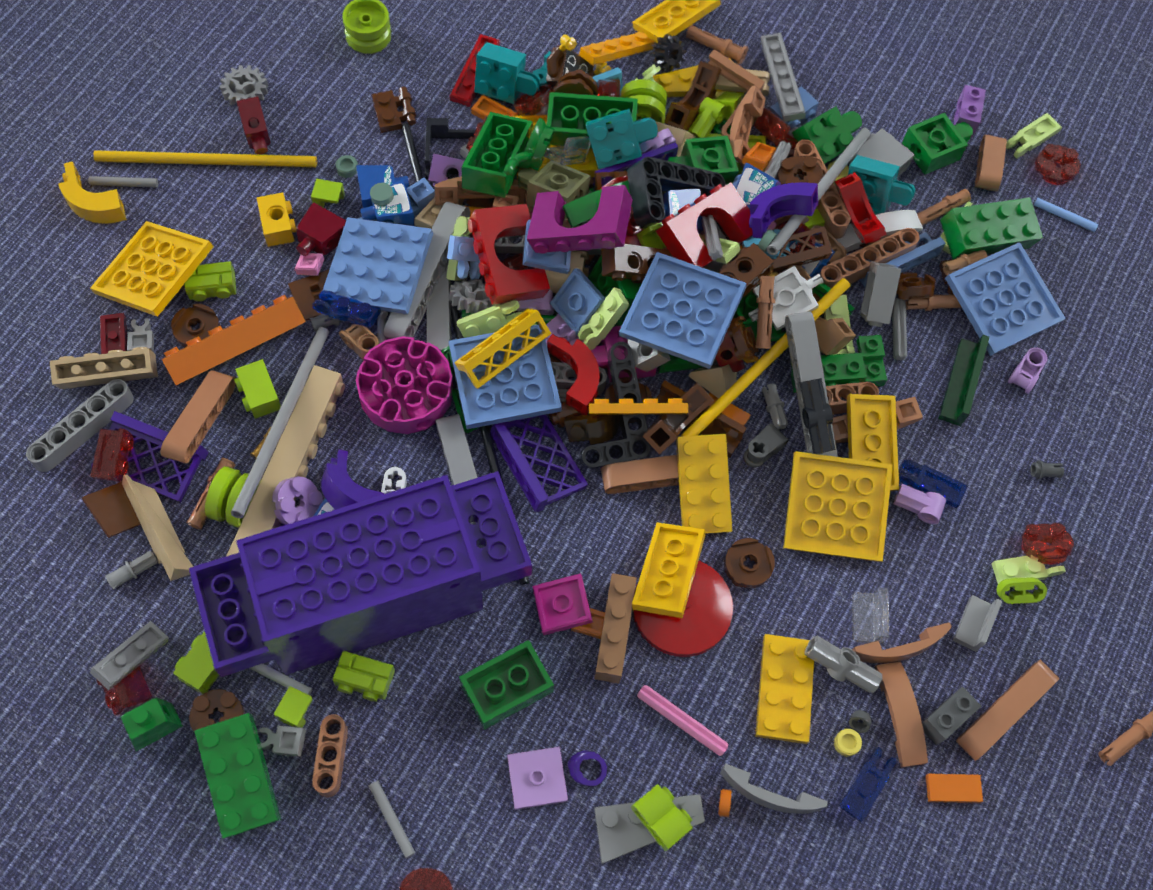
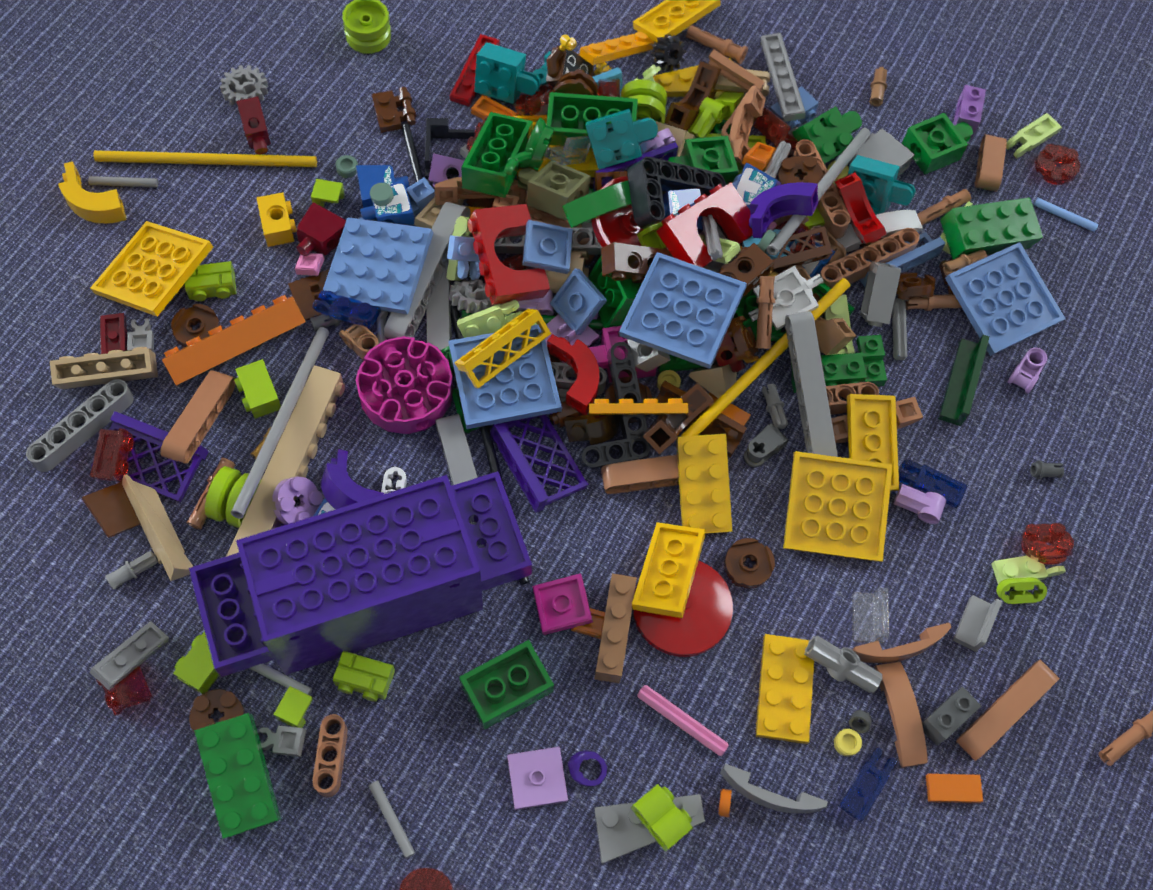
green torso [121,698,183,752] -> none
magenta arch [527,185,633,254] -> none
yellowish green hinge [578,287,629,350] -> none
black piece [799,378,836,454] -> none
none -> light yellow tile [657,370,681,390]
none -> medium nougat axle [869,67,888,107]

